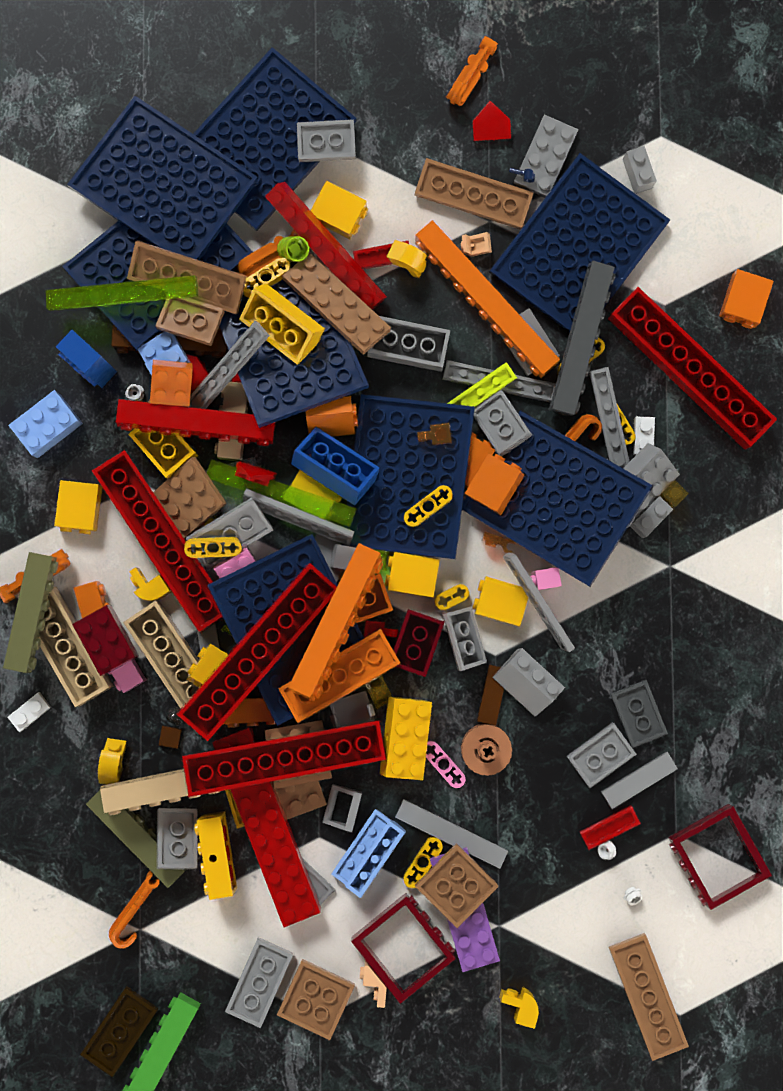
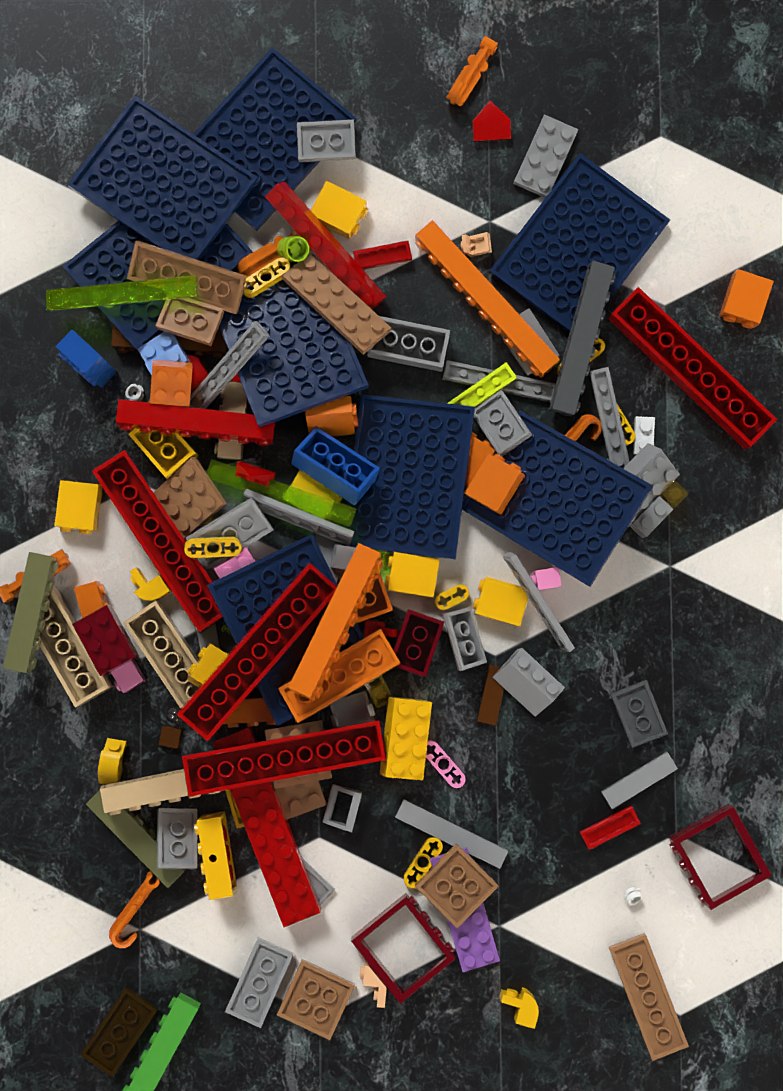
white plate [7,692,51,732] -> none
light blue brick [8,390,83,458] -> none
yellow slope [239,284,325,365] -> none
light blue brick [331,809,406,898] -> none
yellow brick [387,240,427,278] -> none
yellow beam [404,485,453,527] -> none
medium nougat plate [414,158,534,230] -> none
clear orange plate [417,423,452,445] -> none
nougat piece [461,724,512,776] -> none
clear orange plate [482,532,516,553] -> none
dark blue hand [509,168,535,183] -> none
light grey tile [566,722,636,788] -> none
white plate [598,841,616,860] -> none
light grey brick [623,146,657,194] -> none

